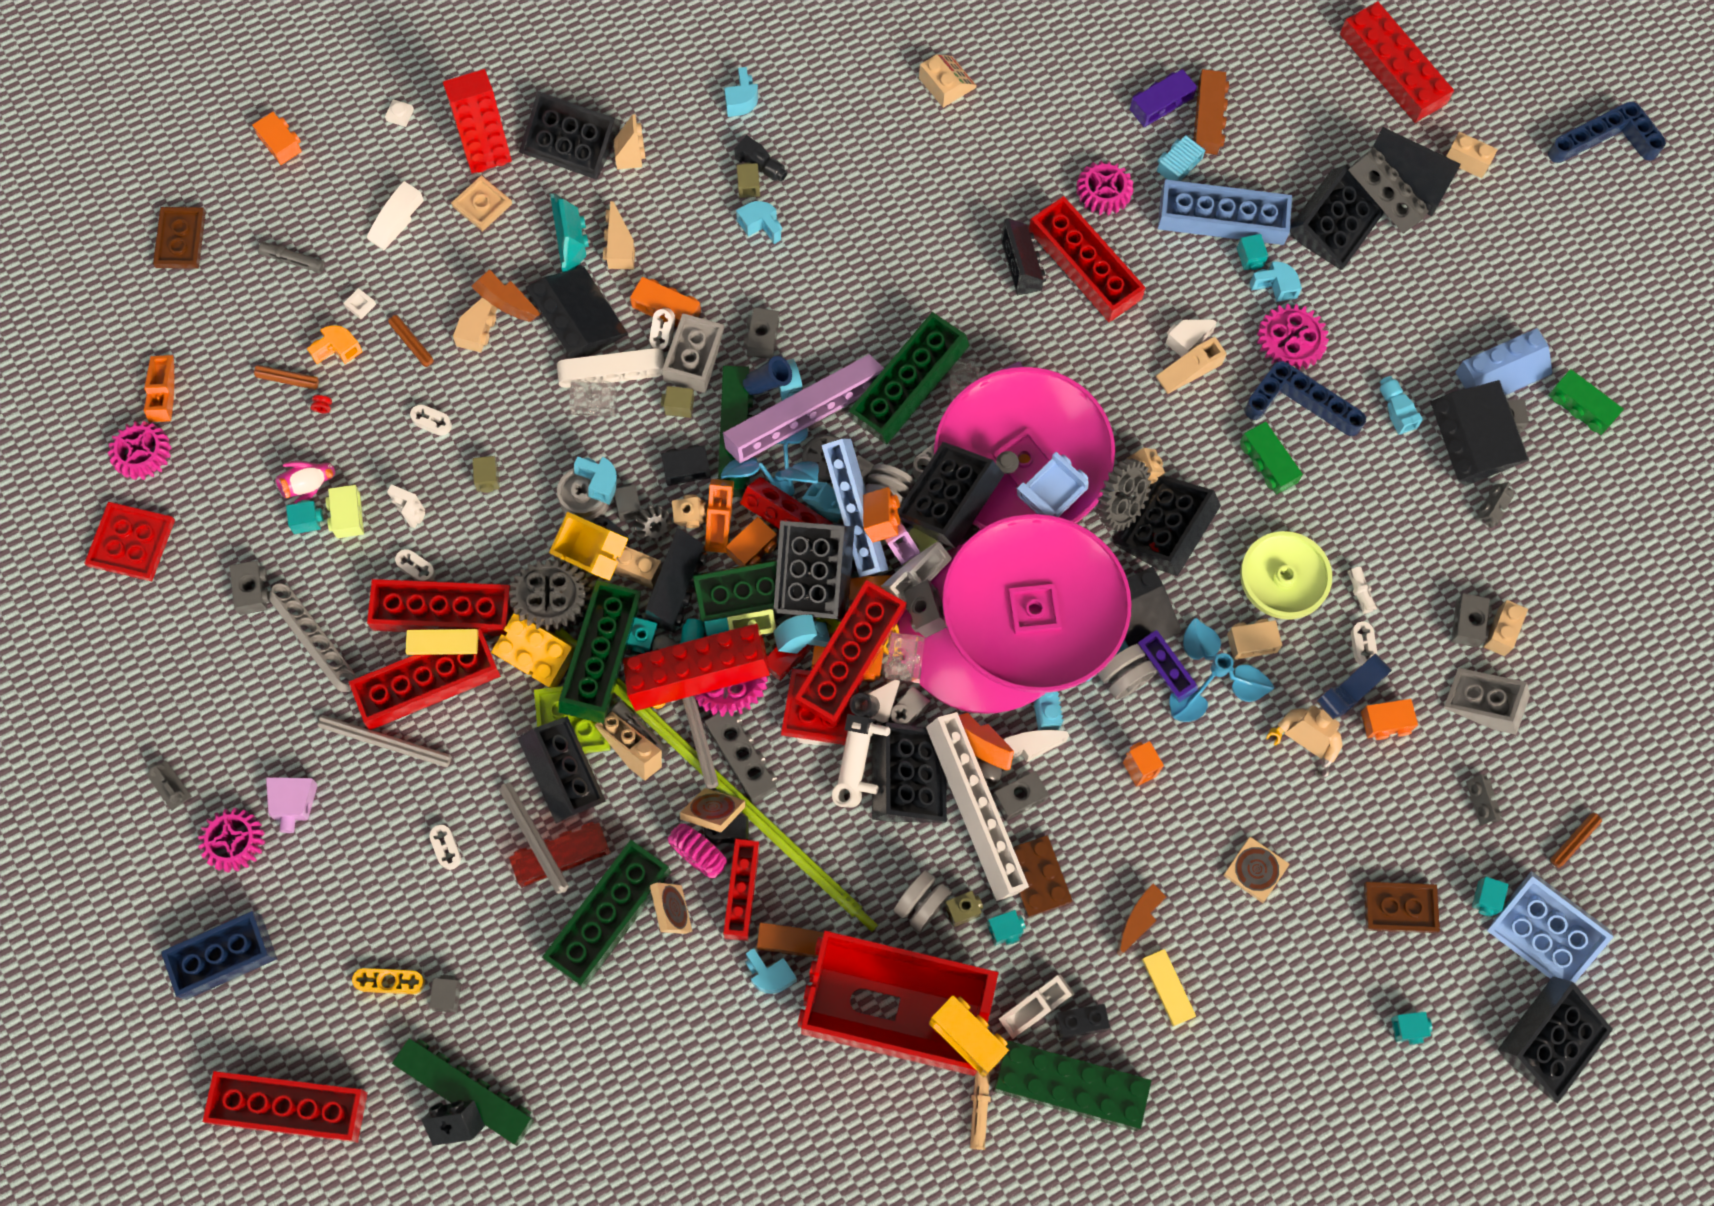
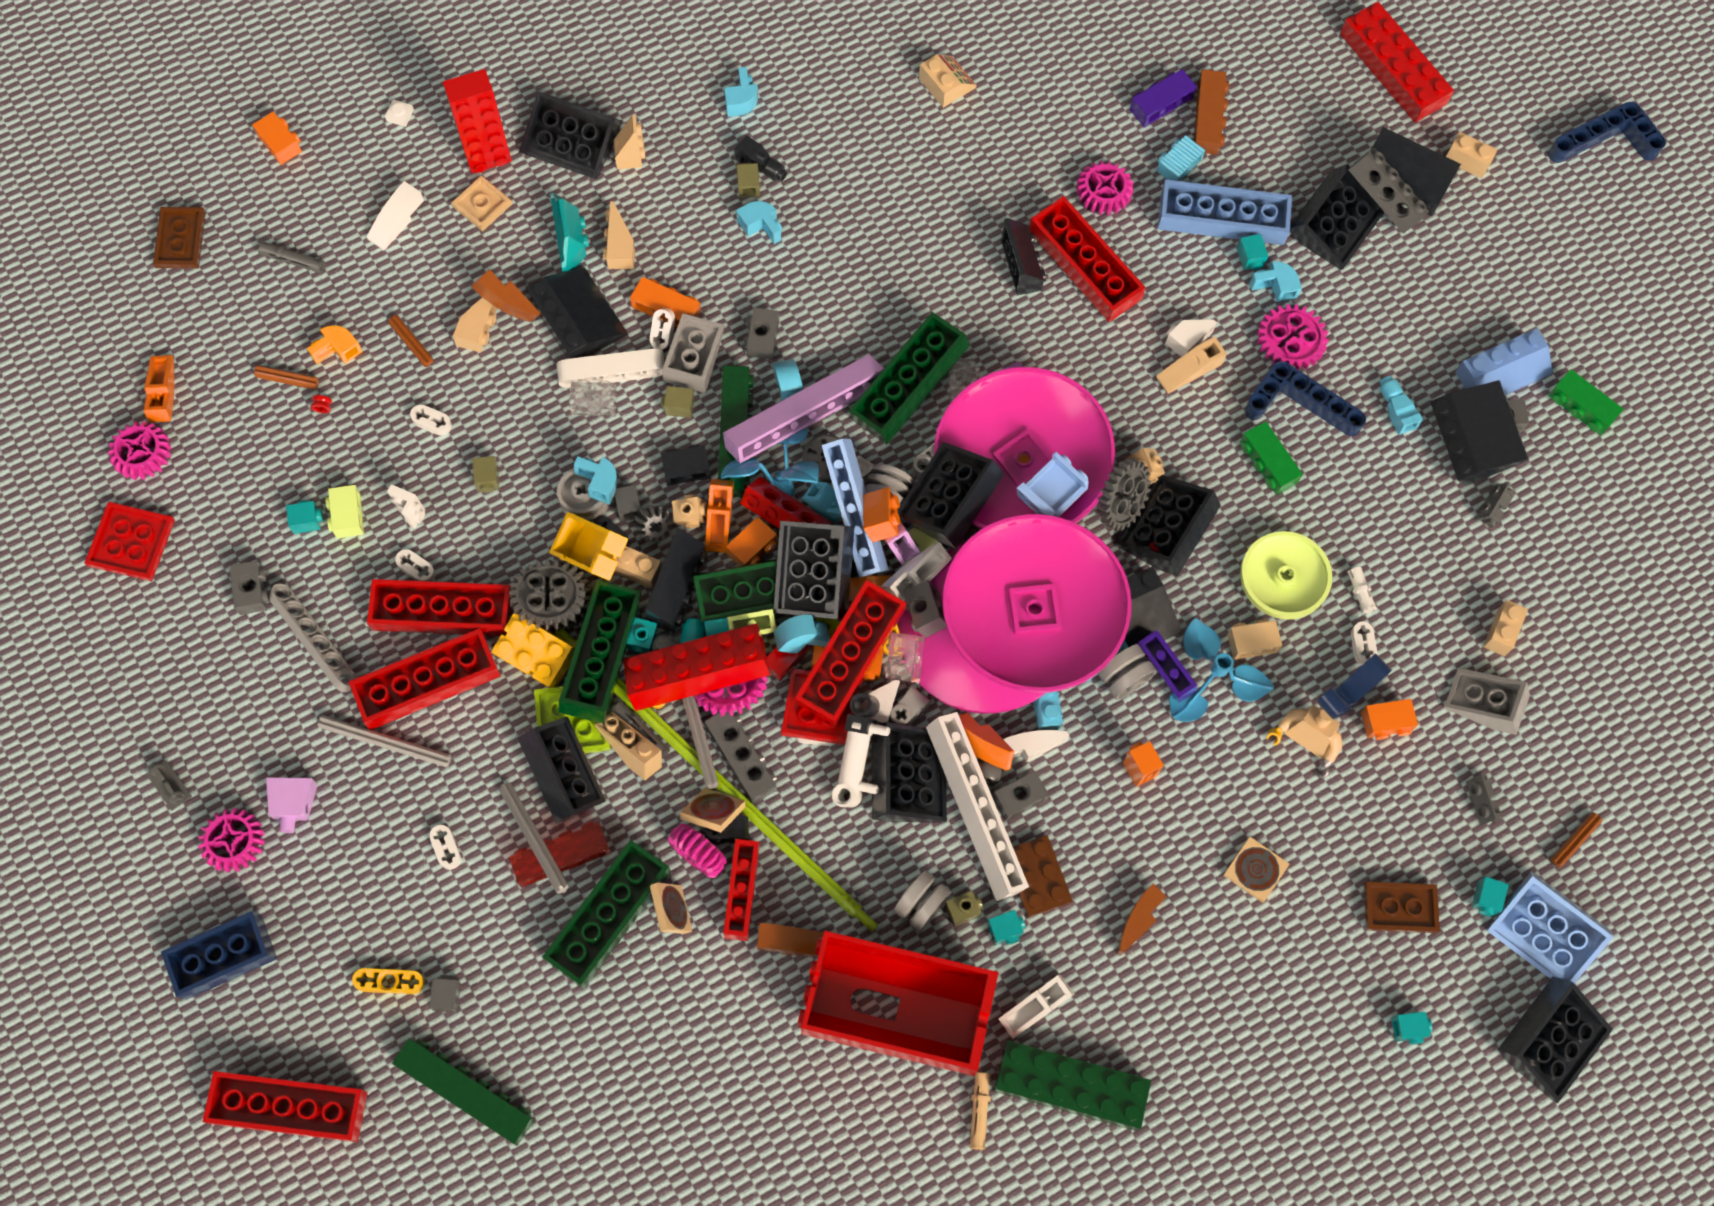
animal [275,460,335,504] -> none
white plate [343,288,376,319] -> none
light yellow tile [406,629,478,655] -> none
black brick [421,1100,485,1146] -> none
dark blue plant [743,356,792,395] -> none
medium azure brick [745,948,797,994] -> none
yellow piece [929,996,1009,1078] -> none
dark grey plate [996,451,1019,474] -> none
black brick [1054,1004,1110,1040] -> none
light yellow tile [1142,949,1196,1027] -> none
dark grey brick [1451,593,1492,648] -> none

